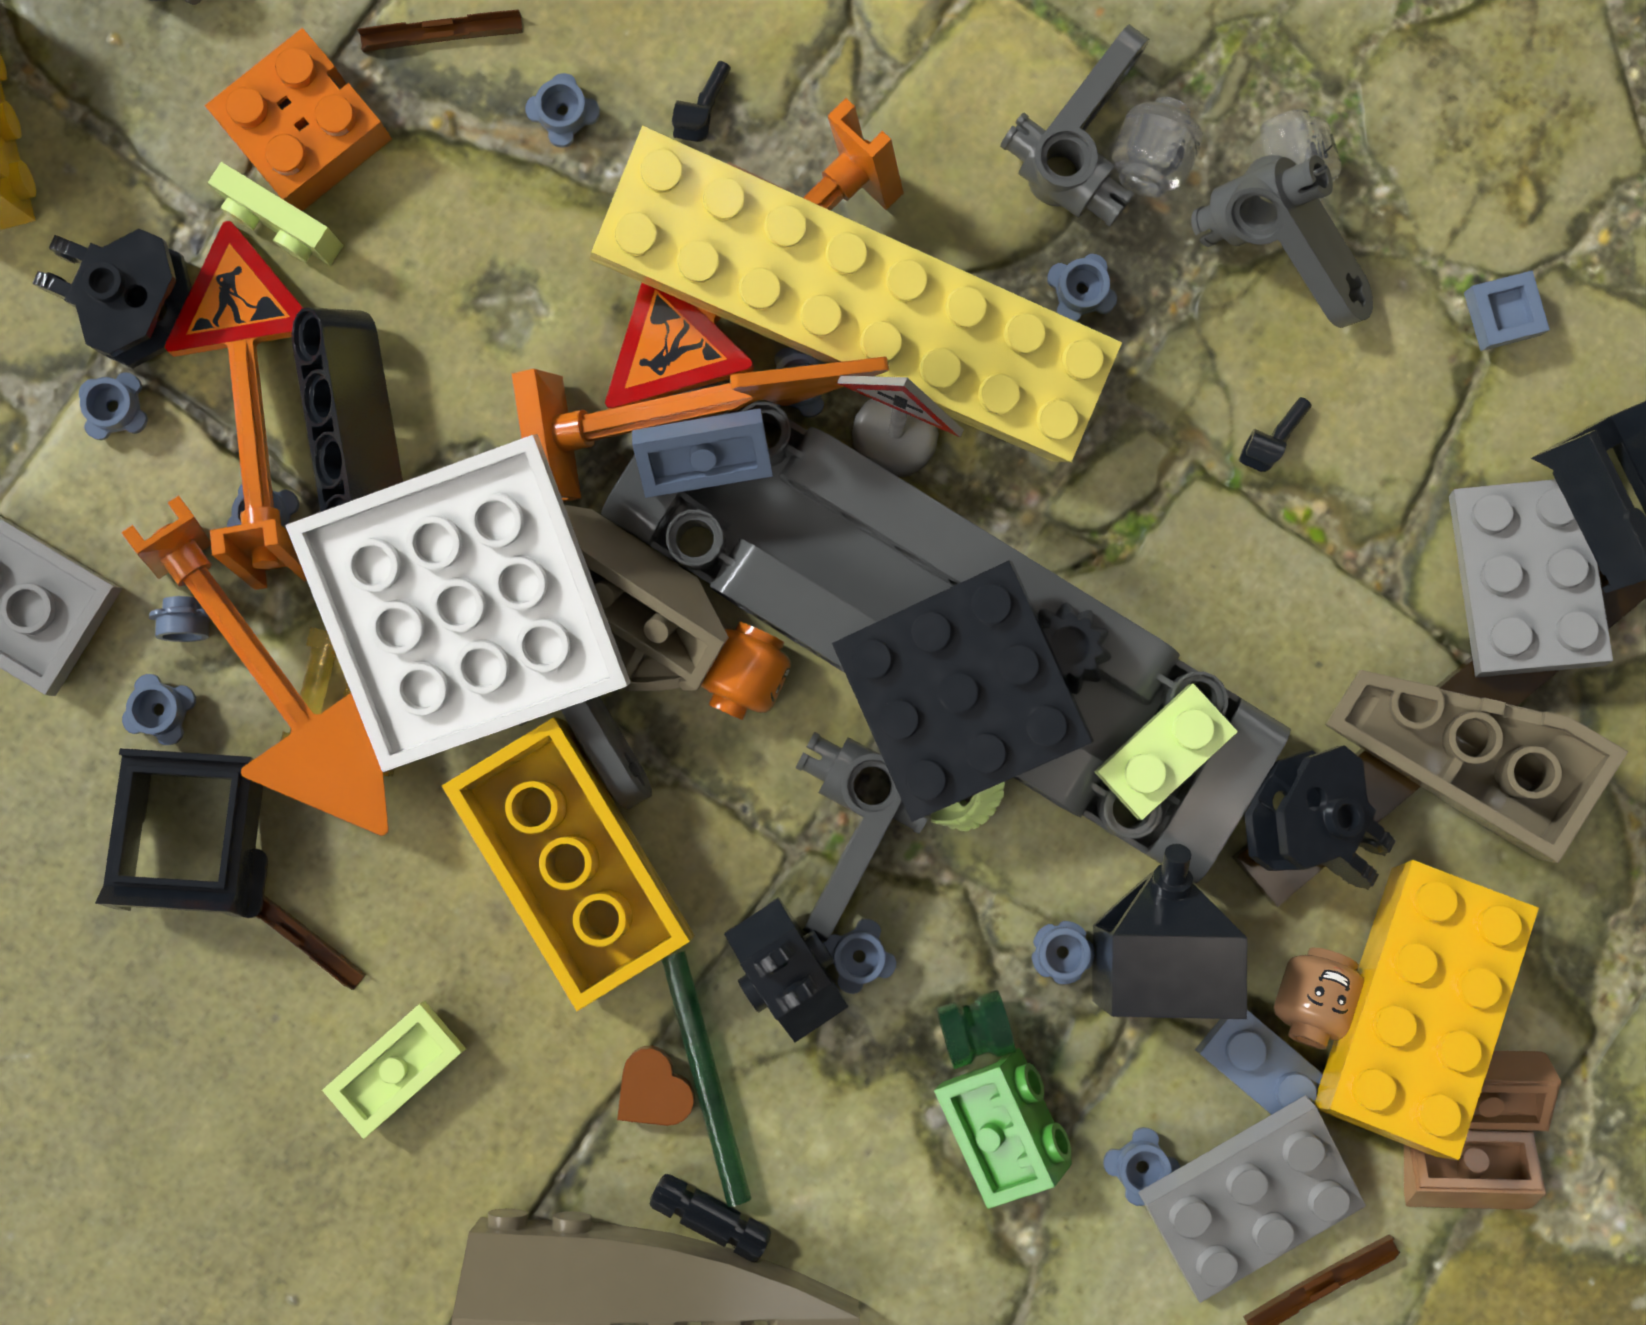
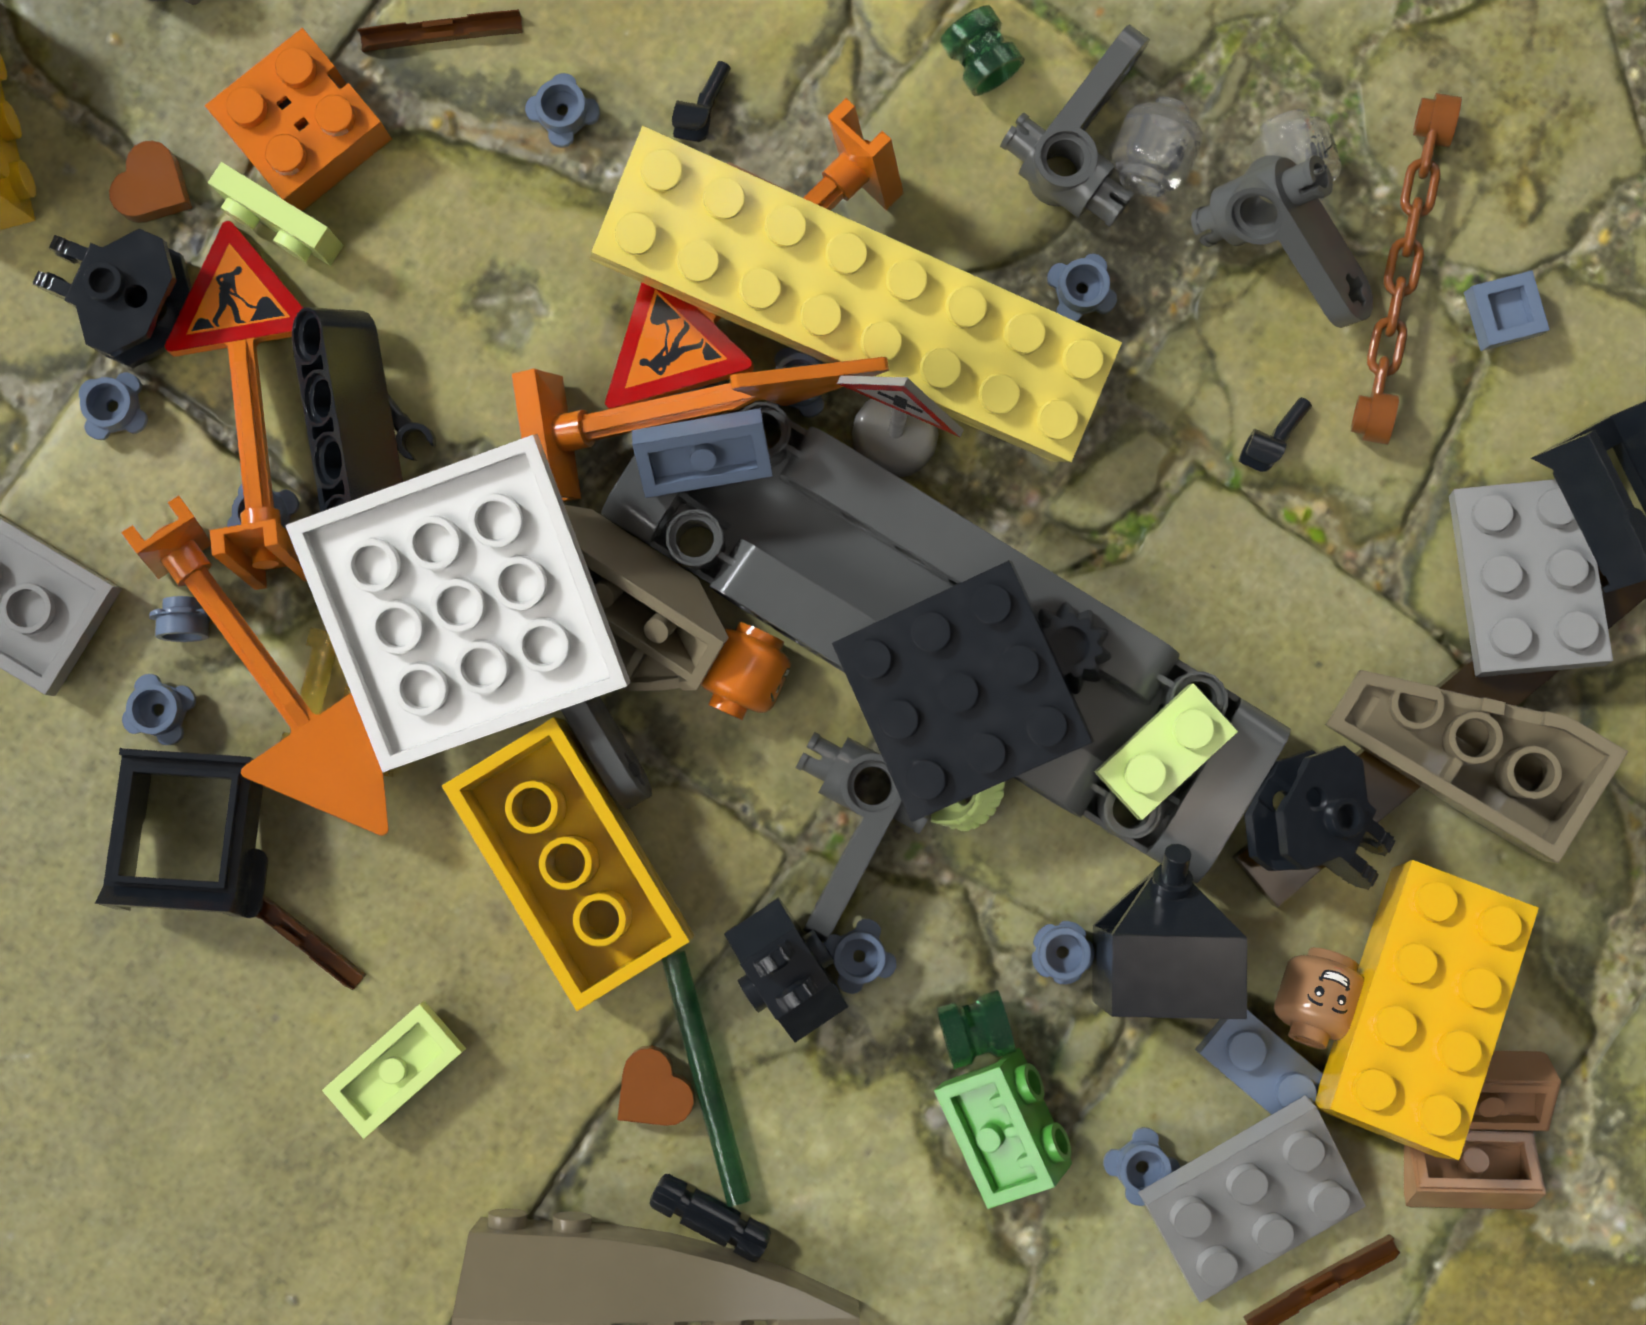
none -> dark orange tile [109,140,192,223]
none -> black hand [388,394,436,461]
none -> clear green wheel [940,5,1025,96]
none -> dark orange piece [1351,93,1462,445]

